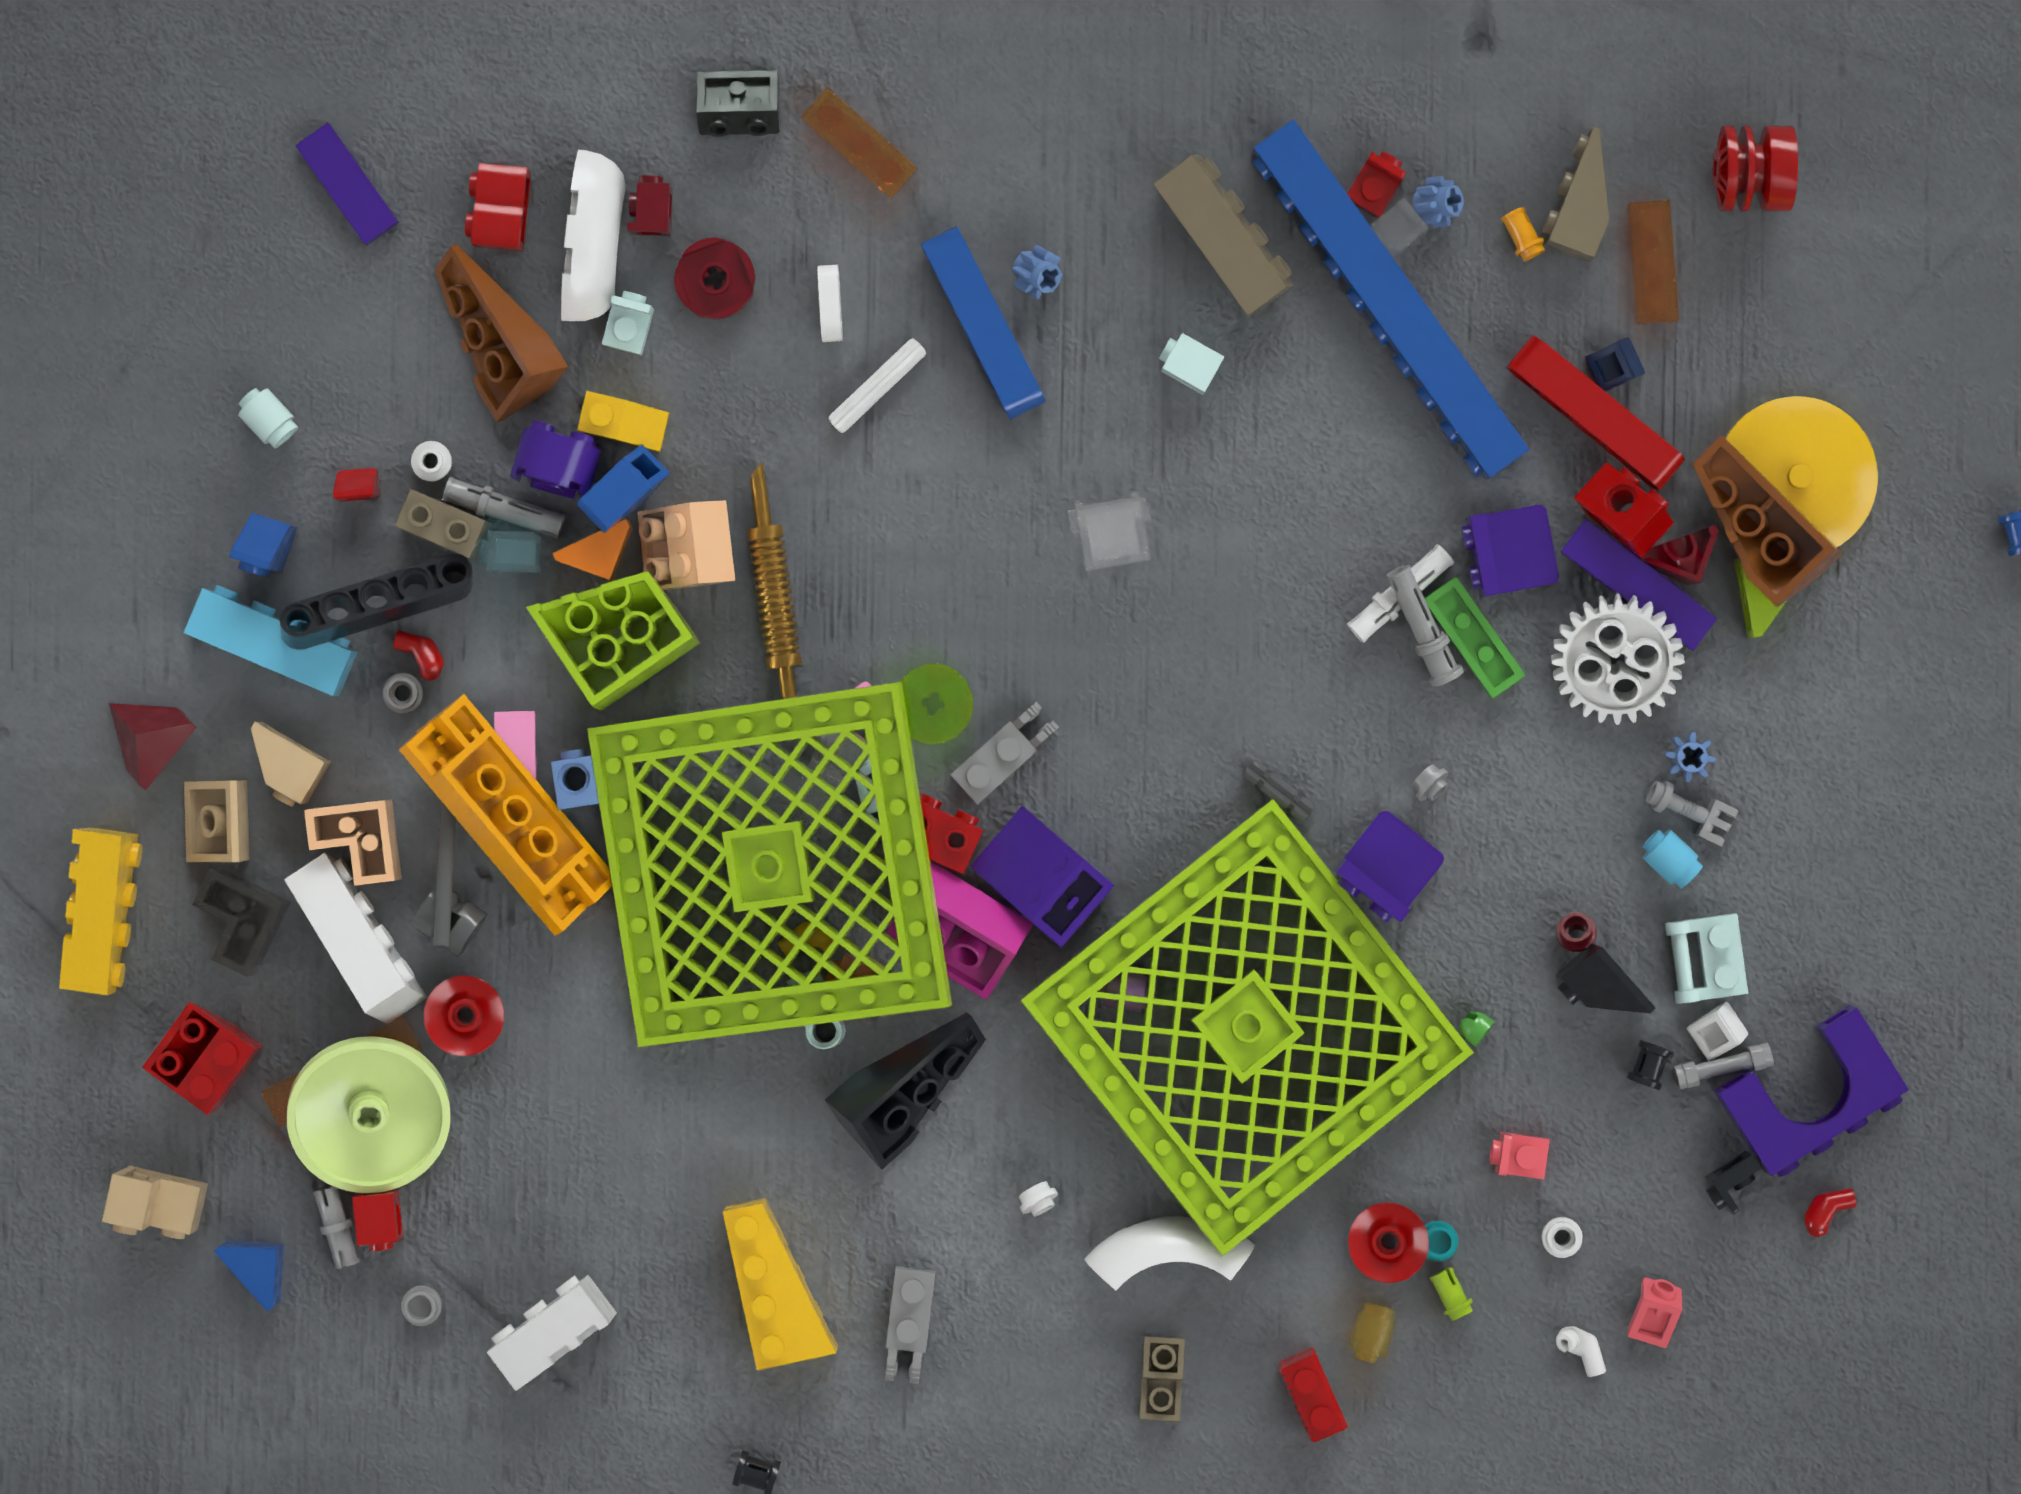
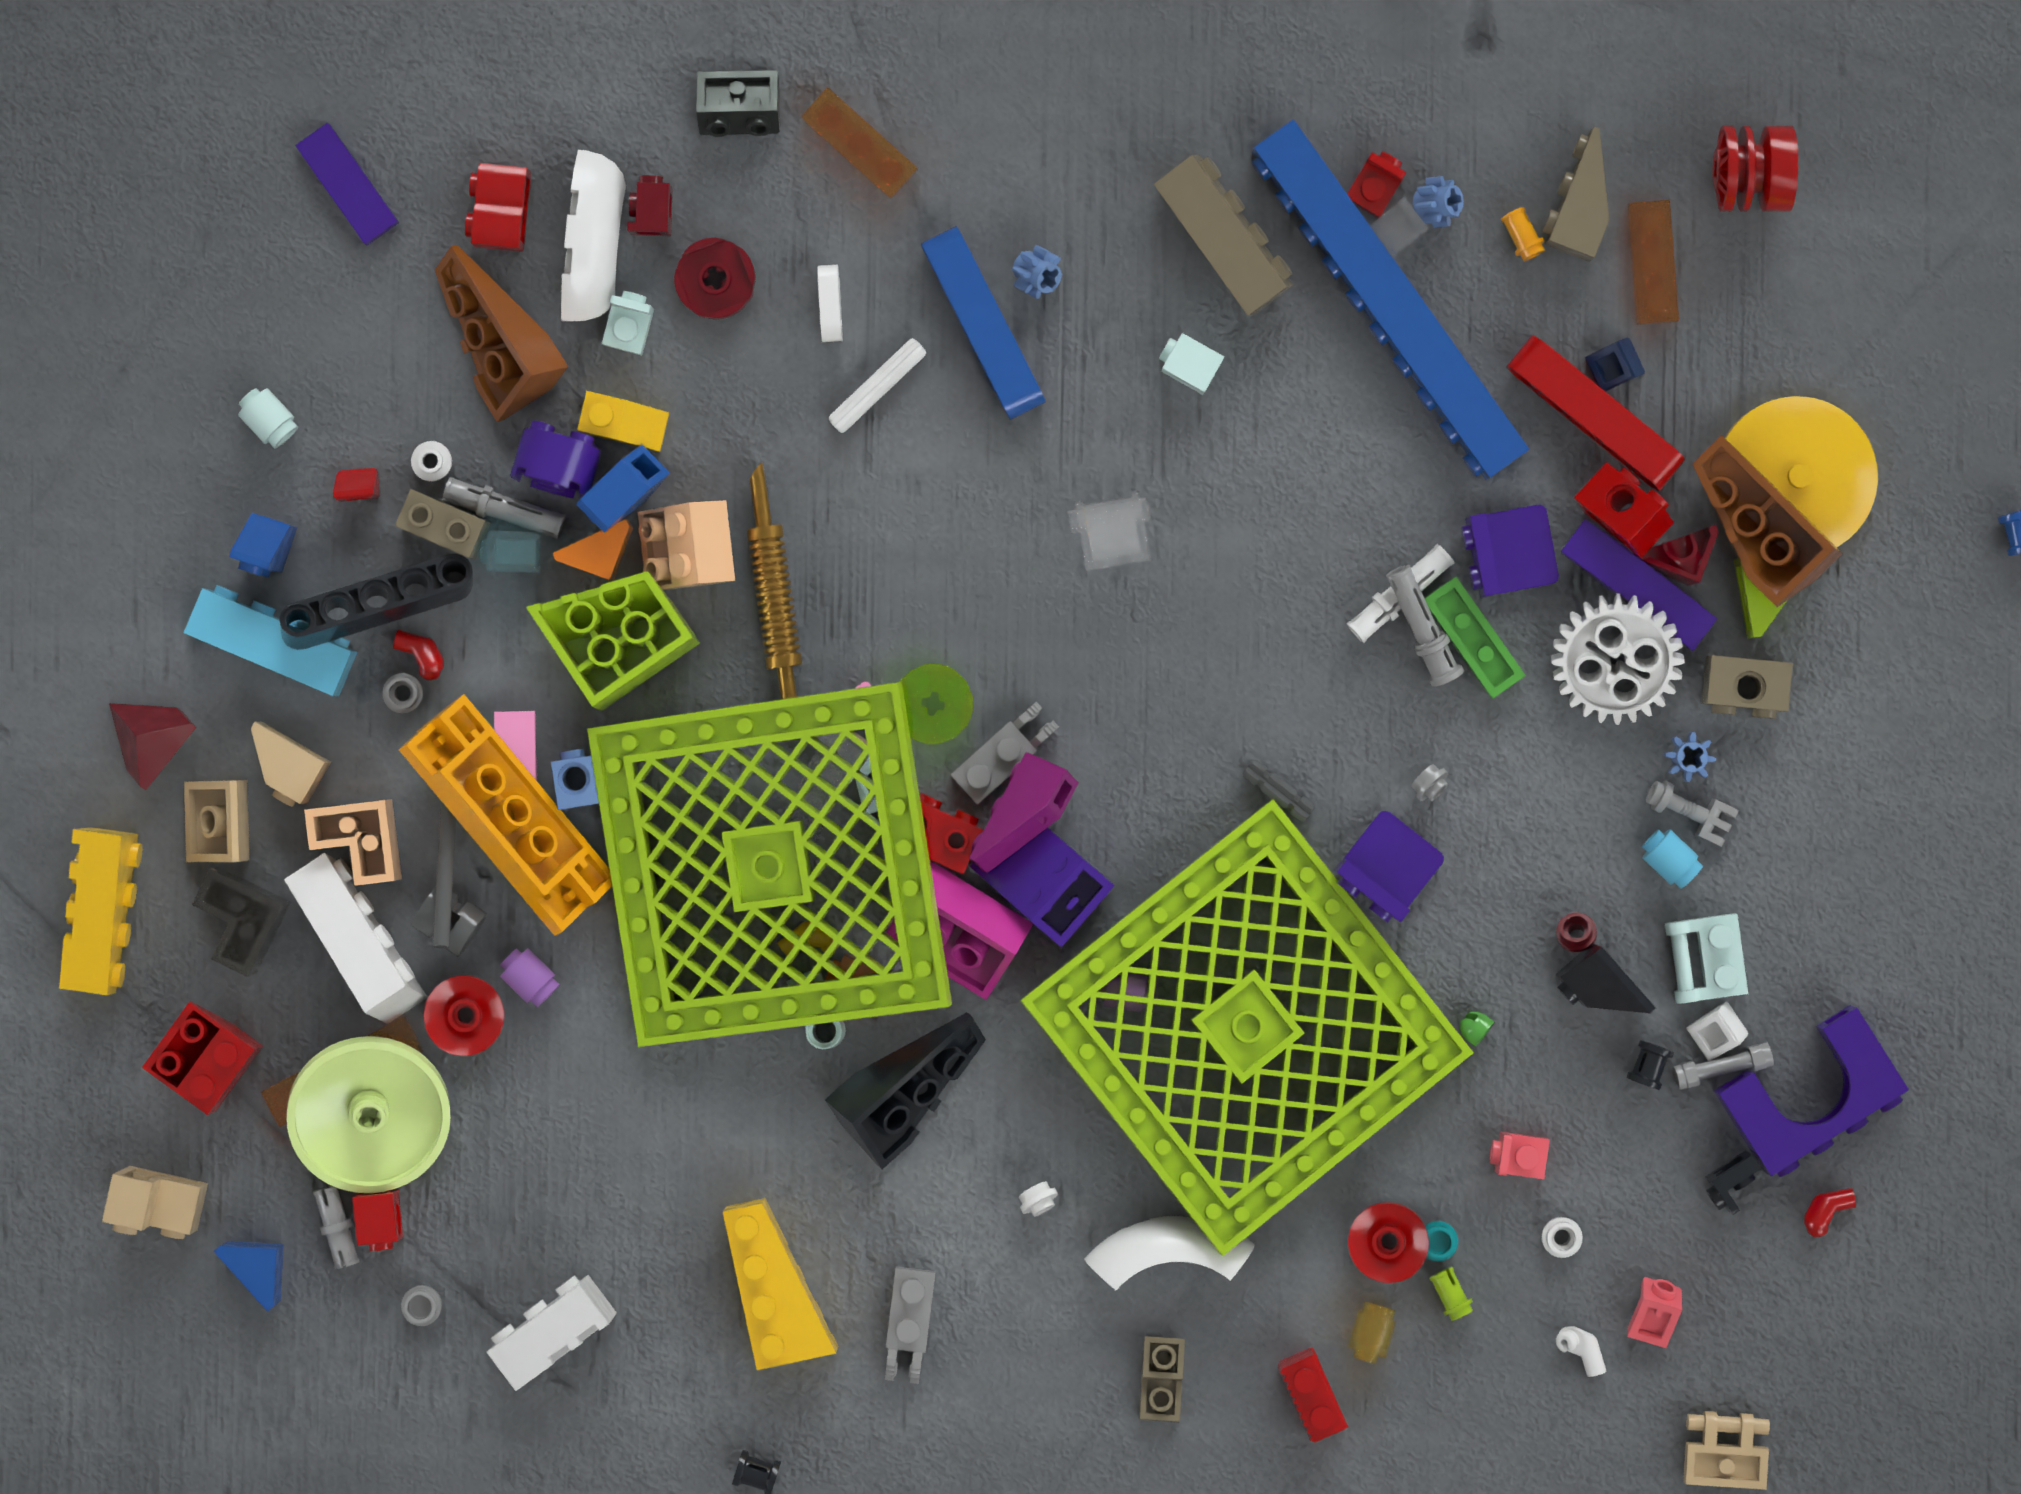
none -> medium lavender brick [500,948,560,1008]
none -> magenta slope [969,752,1079,873]
none -> tan plate [1683,1411,1770,1490]
none -> dark tan brick [1701,655,1793,719]

